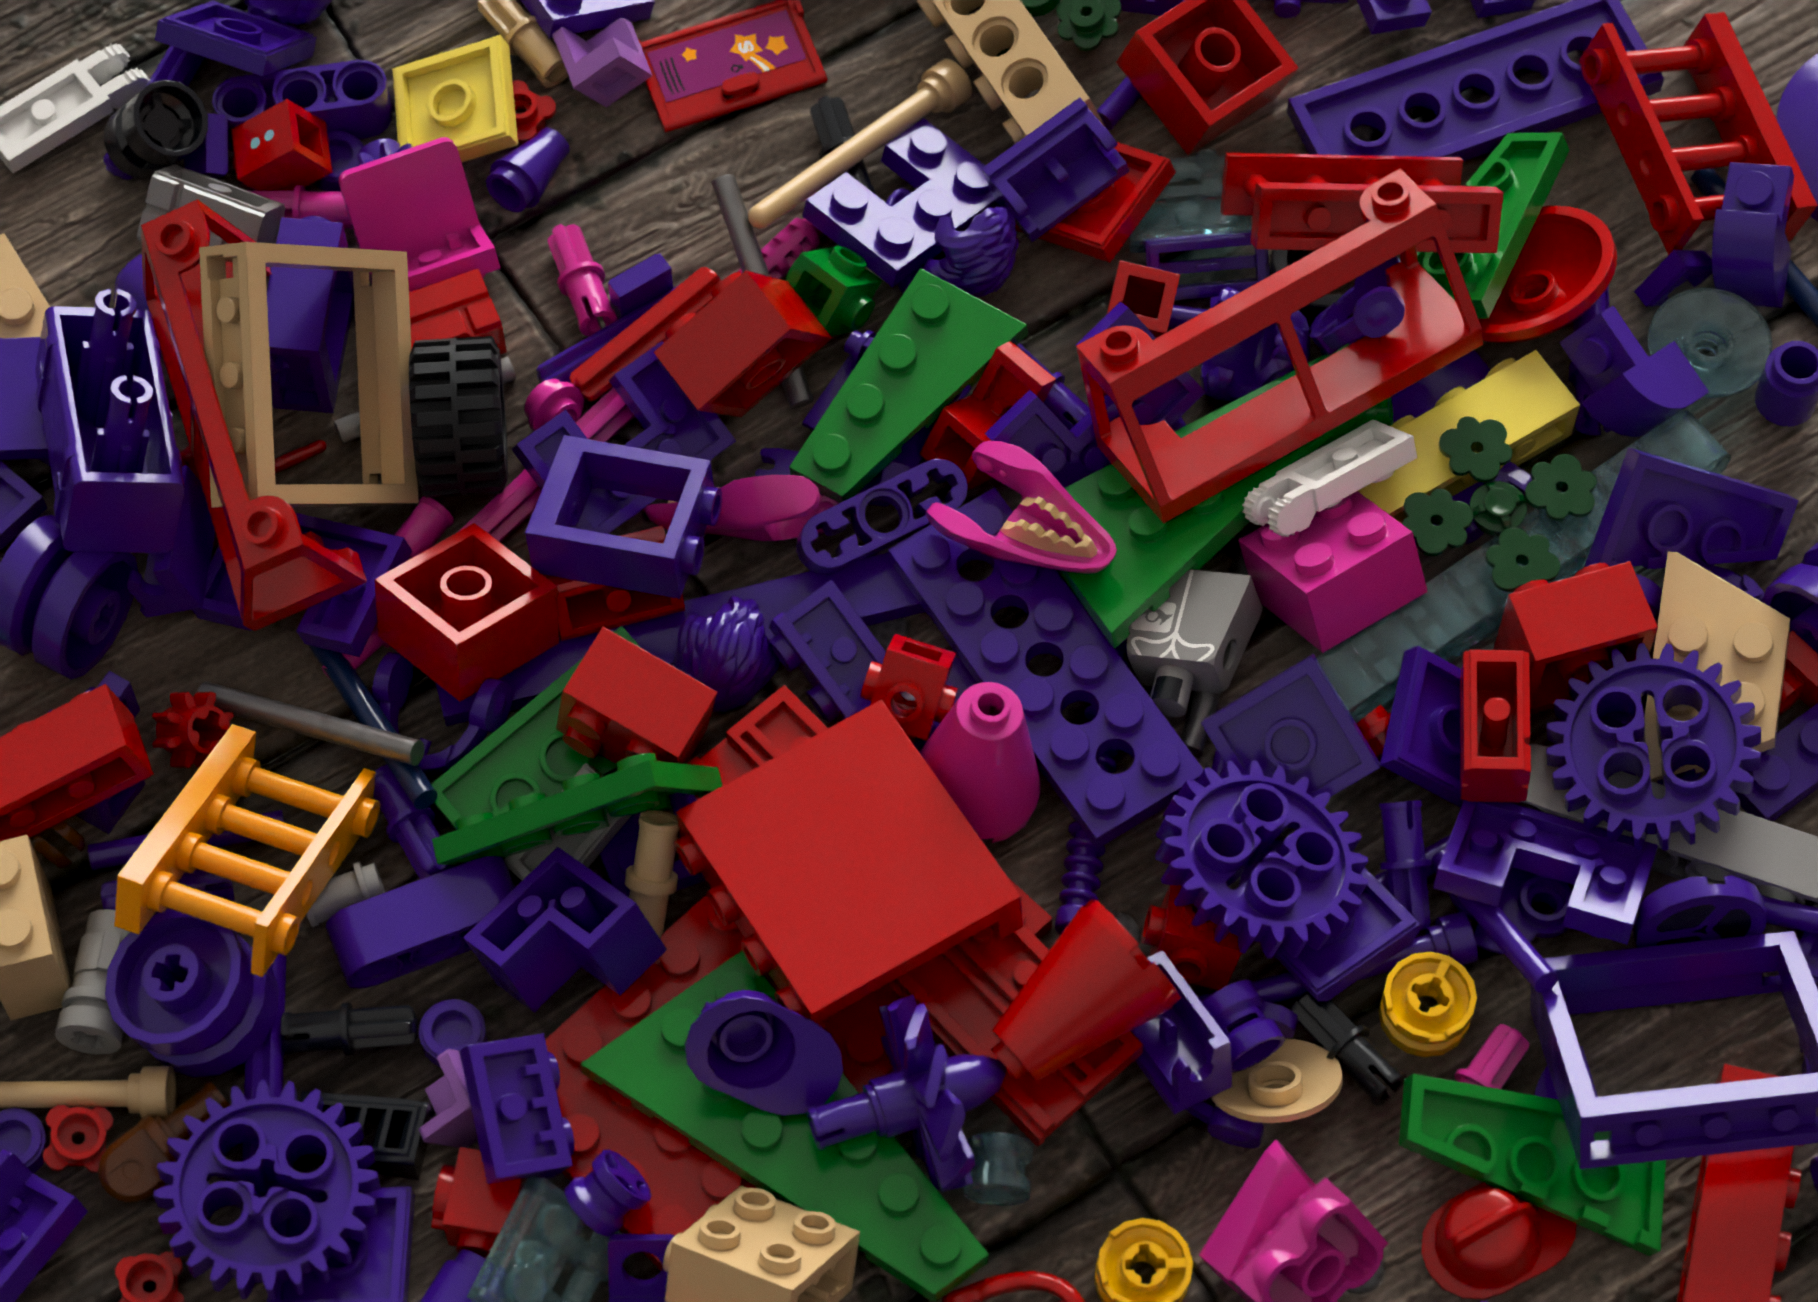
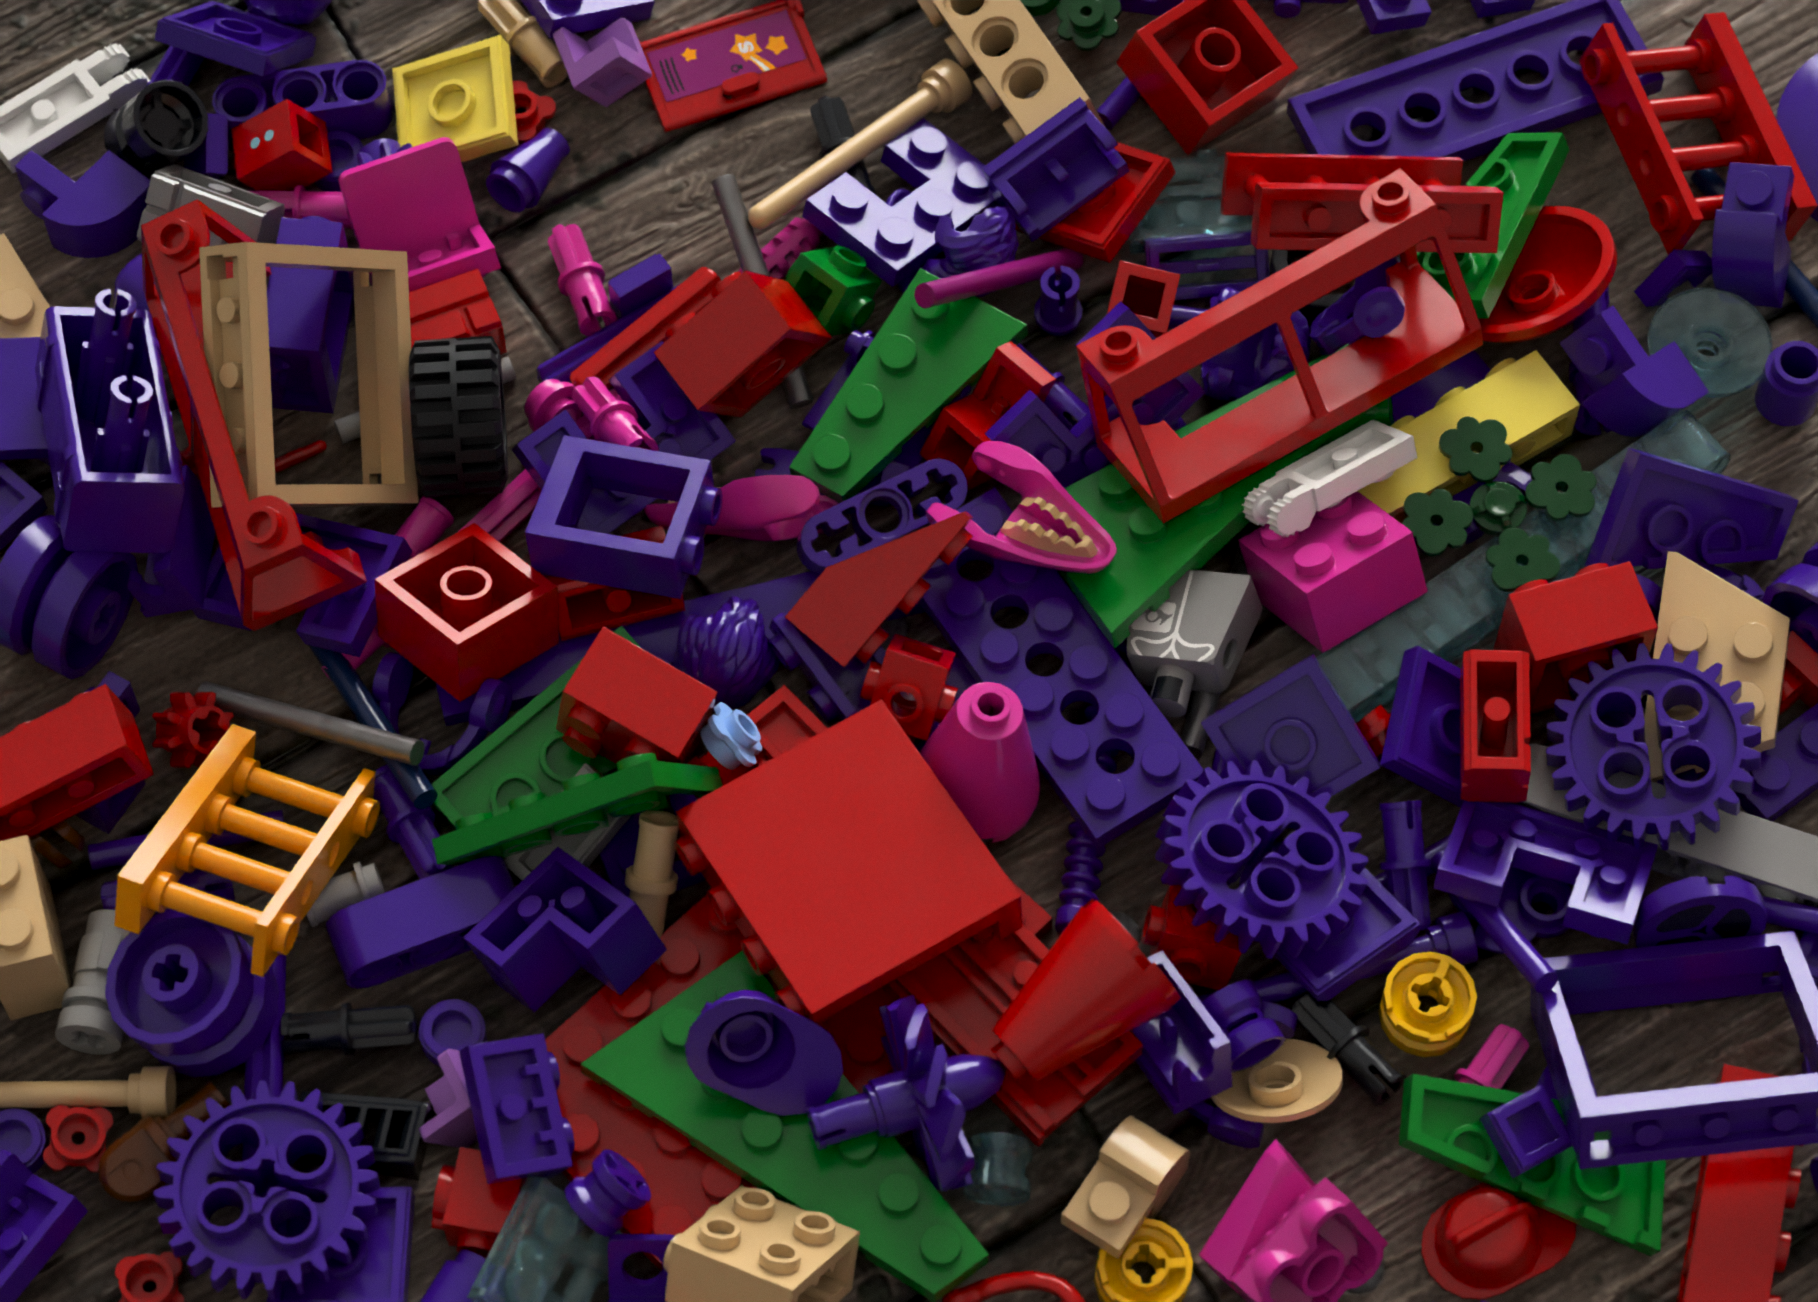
none -> dark purple brick [15,150,150,258]
none -> dark pink axle [572,377,659,451]
none -> light blue plate [700,702,763,770]
none -> red slope [785,511,974,667]
none -> magenta bar [914,248,1083,308]
none -> dark purple pin [1034,266,1082,336]
none -> tan brick [1061,1115,1190,1259]
none -> dark purple tile [1479,1084,1572,1178]

